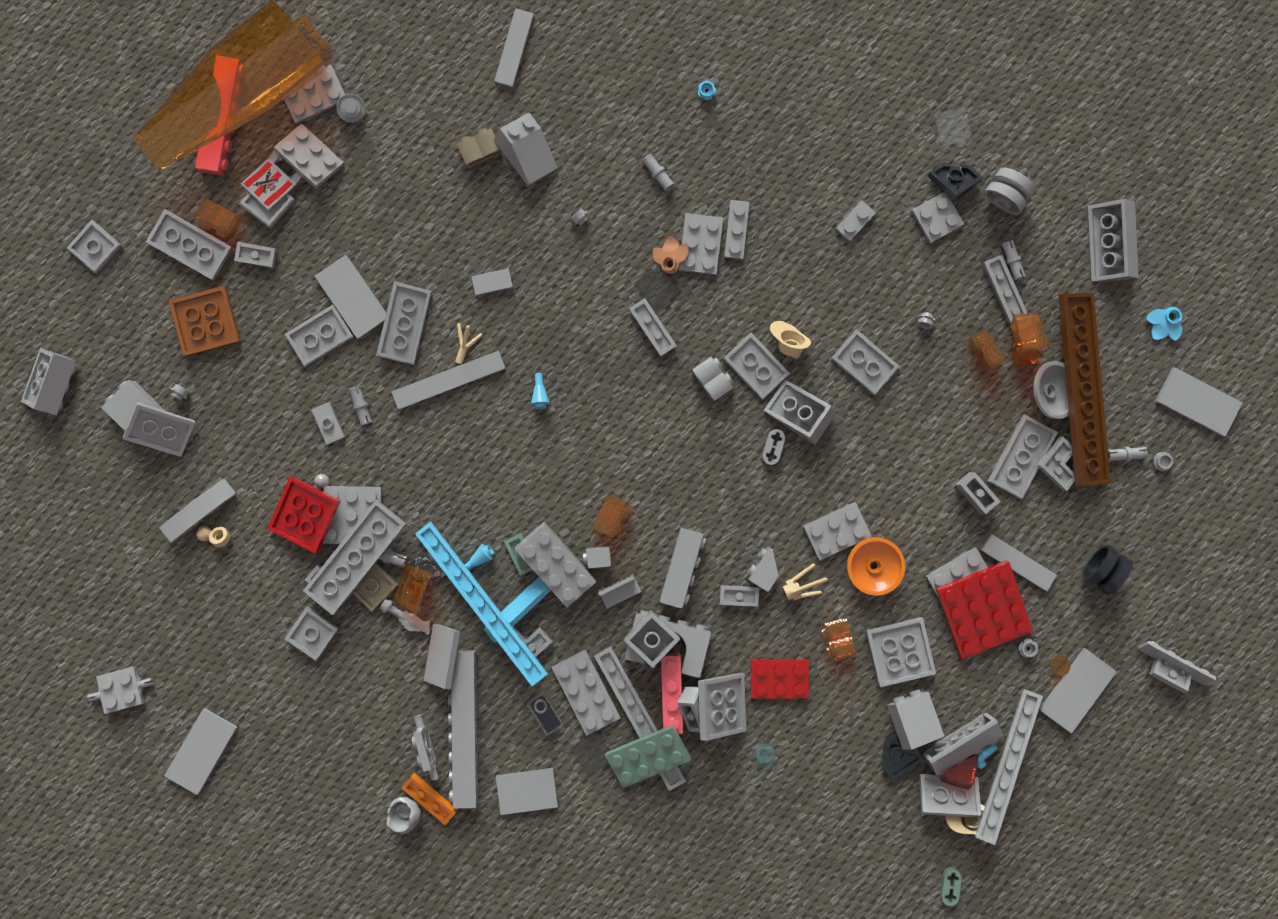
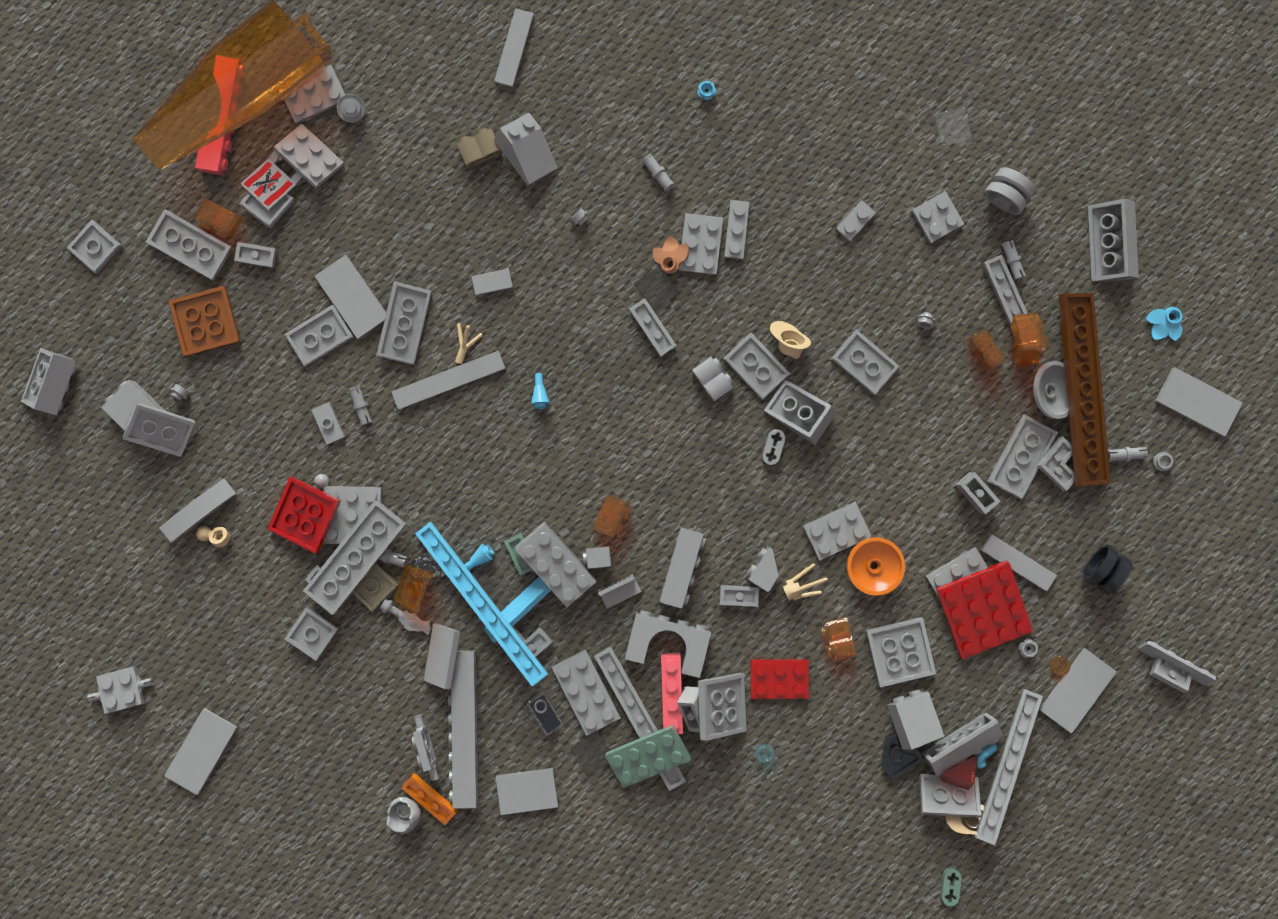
light grey brick [624,610,680,668] -> none
black plate [928,163,983,201] -> none

